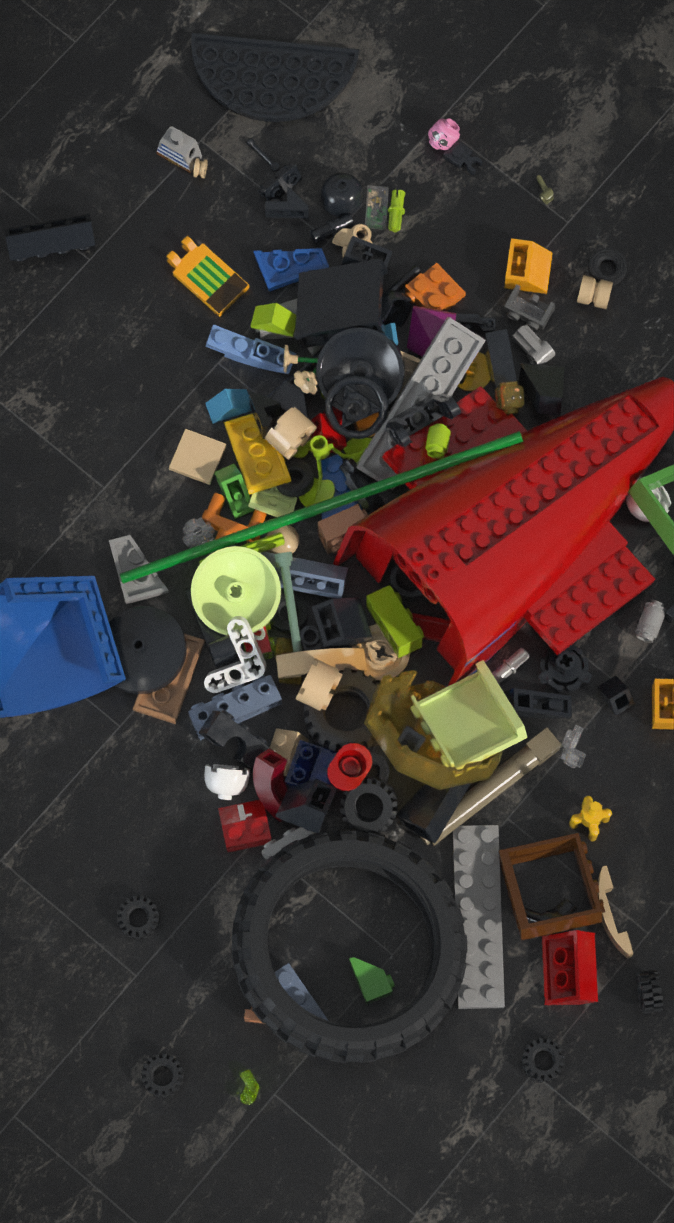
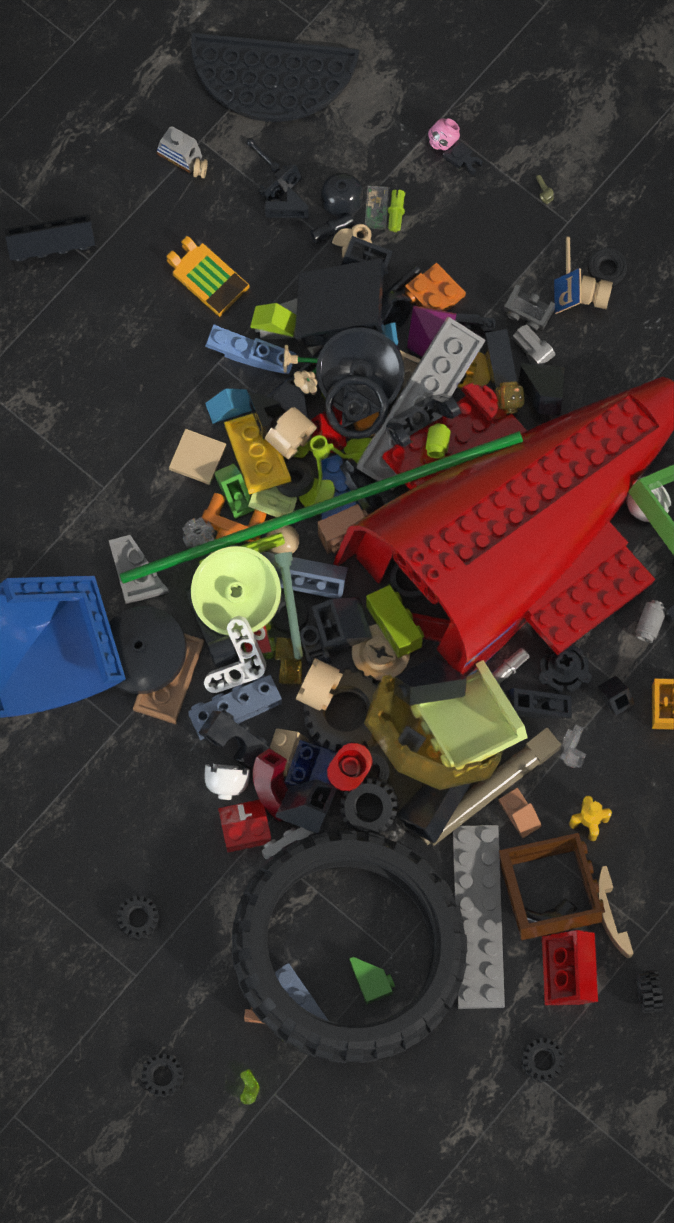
blue wing [254,248,329,291] -> none
tan slope [276,648,367,678] -> none
light orange slope [504,238,552,294] -> none
none -> black slope [394,656,467,705]
none -> red plate [461,383,498,421]
none -> nougat slope [498,788,542,839]
none -> blue piece [554,237,581,314]

